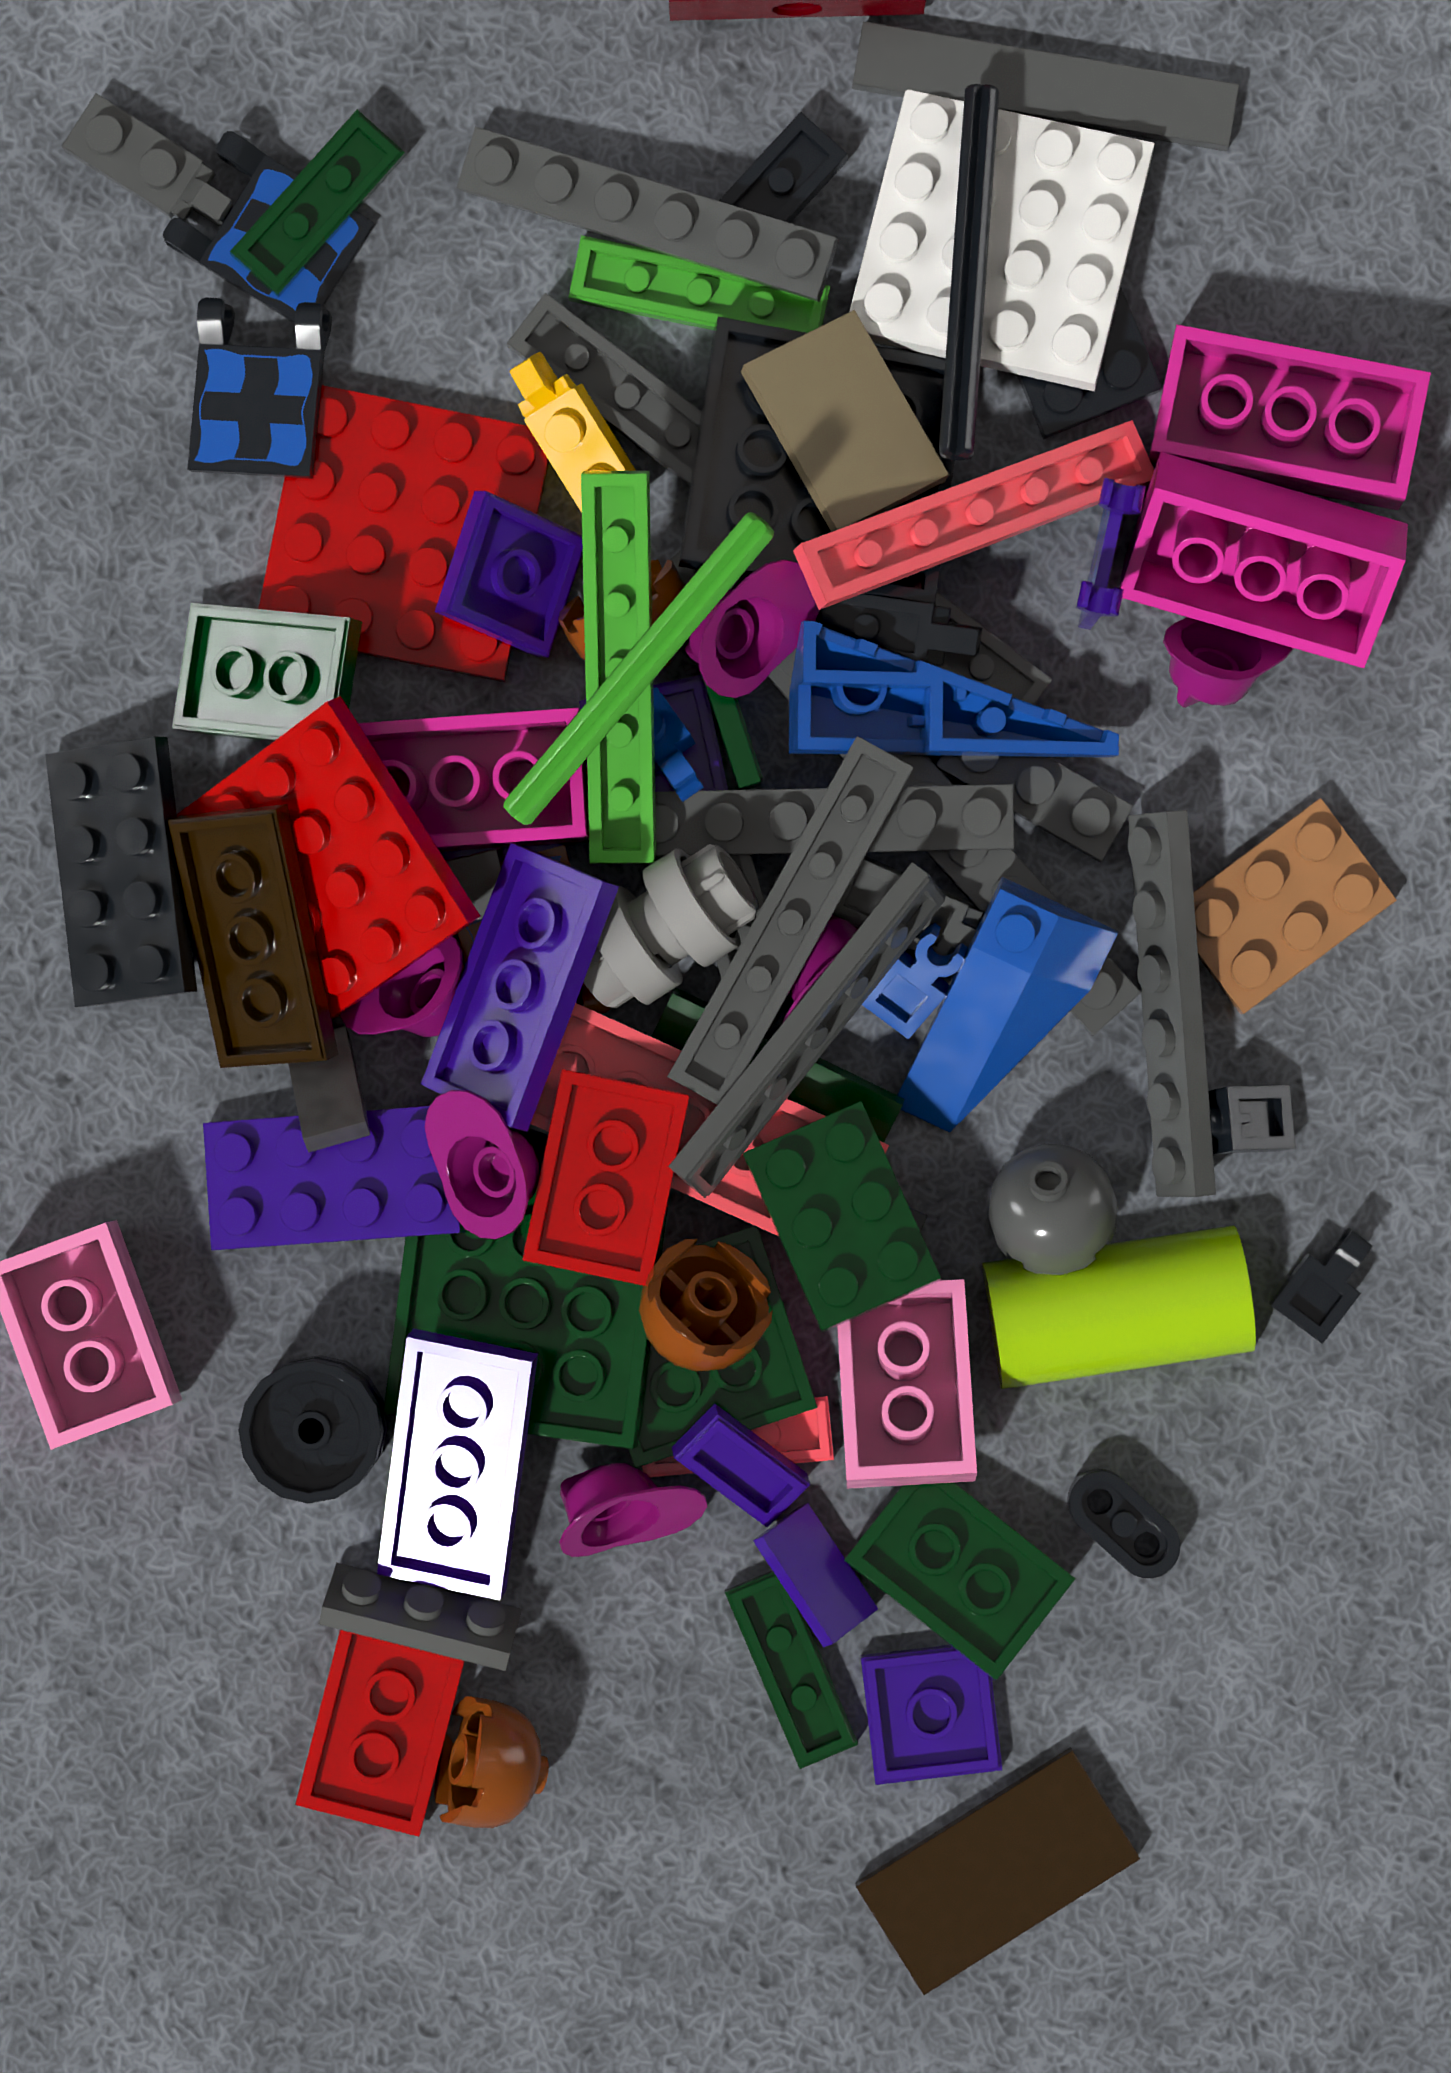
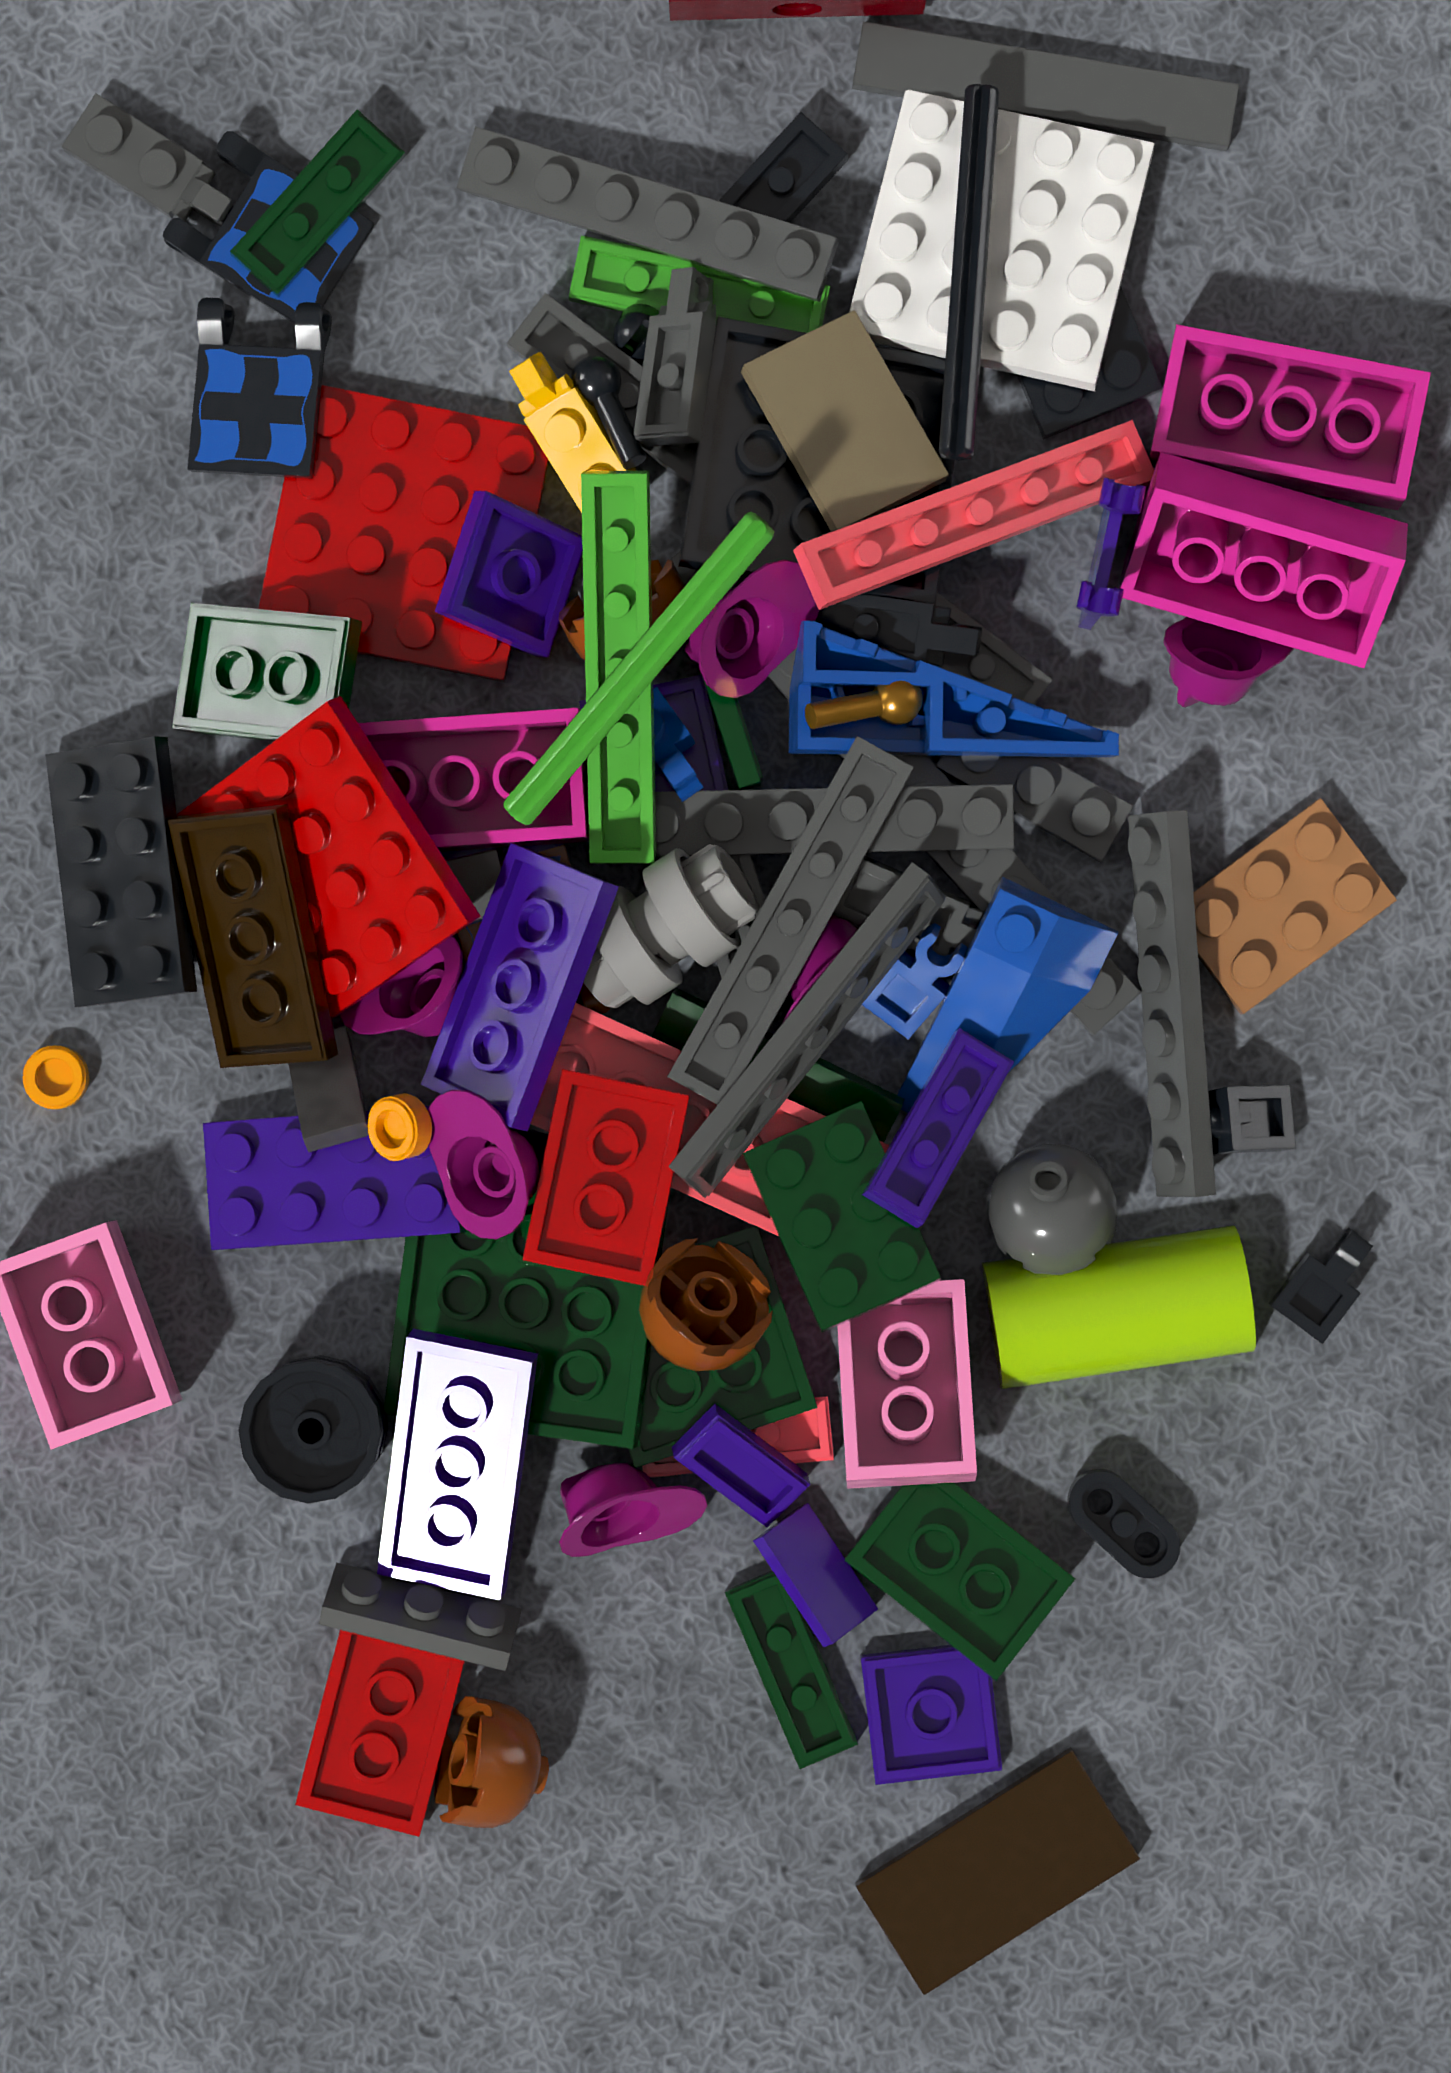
none -> light orange tile [23,1045,89,1109]
none -> light orange tile [367,1093,432,1161]
none -> black bar [571,355,646,469]
none -> black hinge [614,304,659,361]
none -> dark grey hinge [633,267,717,447]
none -> pearl gold bar [805,681,923,729]
none -> dark purple tile [862,1028,1014,1228]

